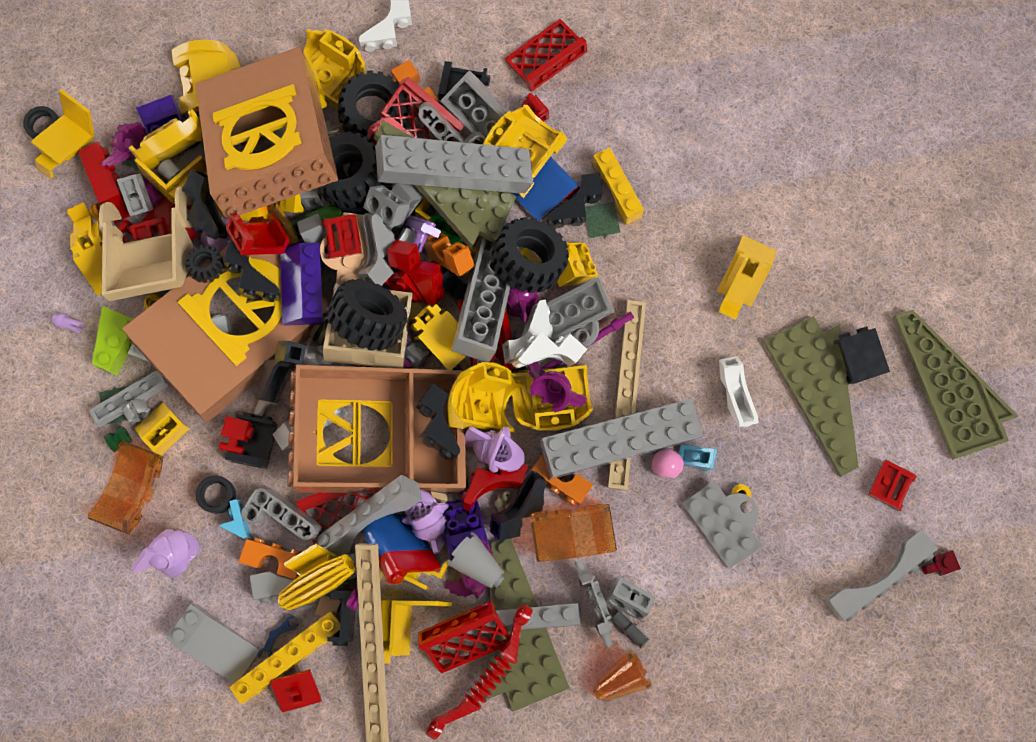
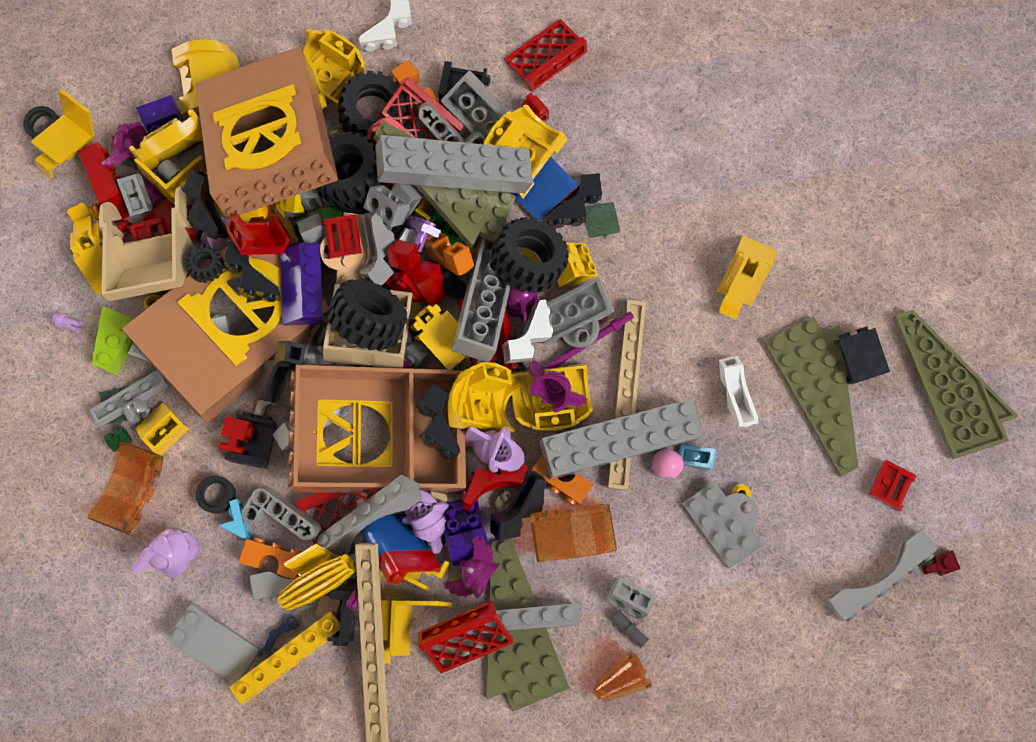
red piece [270,669,322,713] -> none
red piece [426,604,533,740] -> none
light grey cone [446,532,505,588] -> none
white arch [512,331,587,368] -> none
light grey plate [574,560,613,648] -> none
yellow arch [592,147,644,225] -> none

